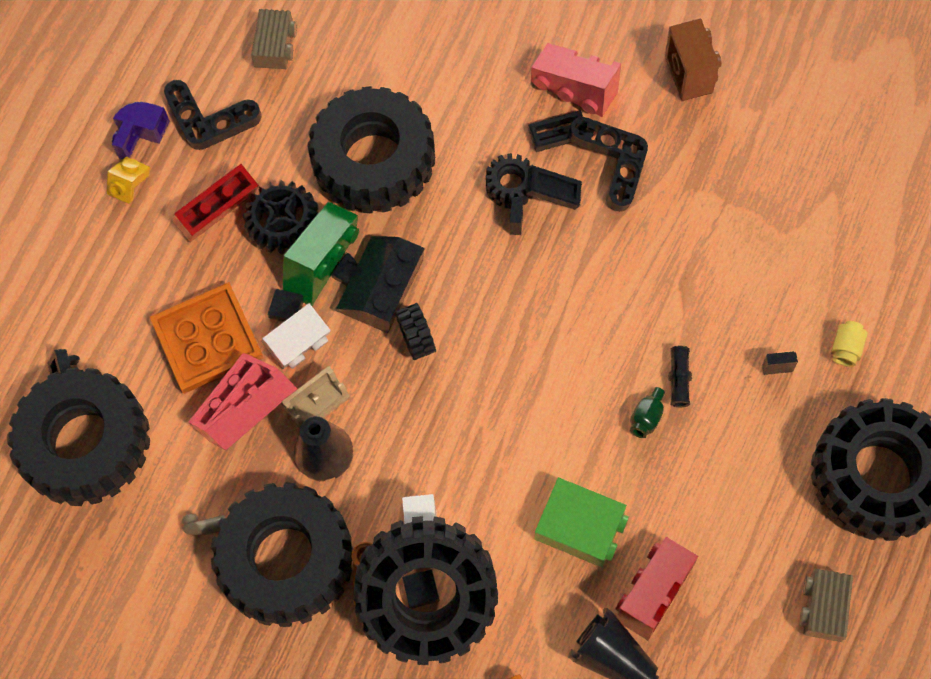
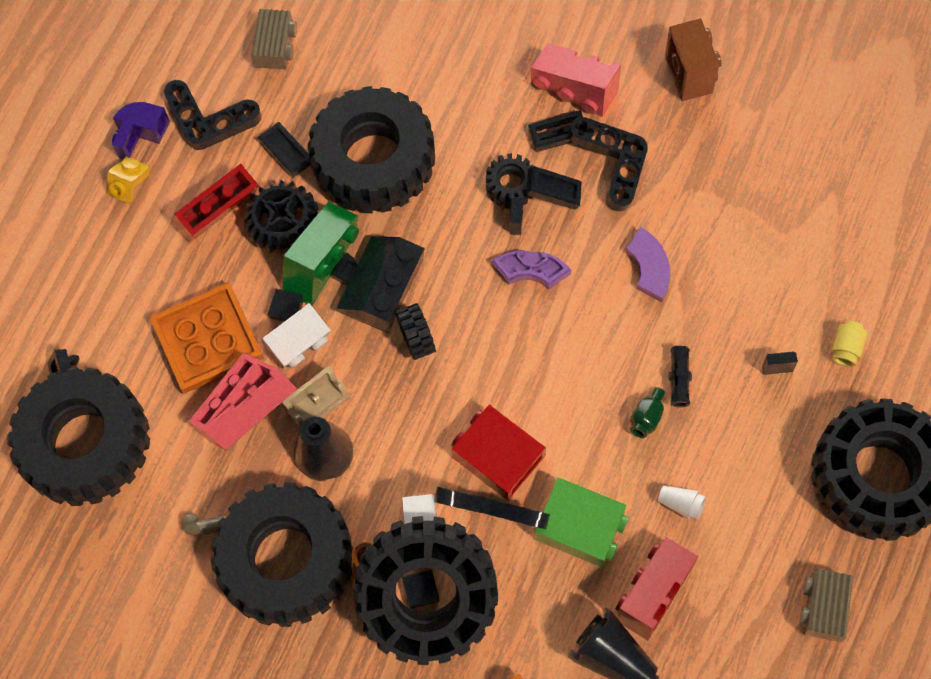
none -> black tile [257,122,311,179]
none -> black beam [434,487,550,529]
none -> red brick [451,404,546,501]
none -> medium lavender tile [491,250,572,290]
none -> medium lavender tile [626,227,670,302]
none -> white cone [658,485,706,520]

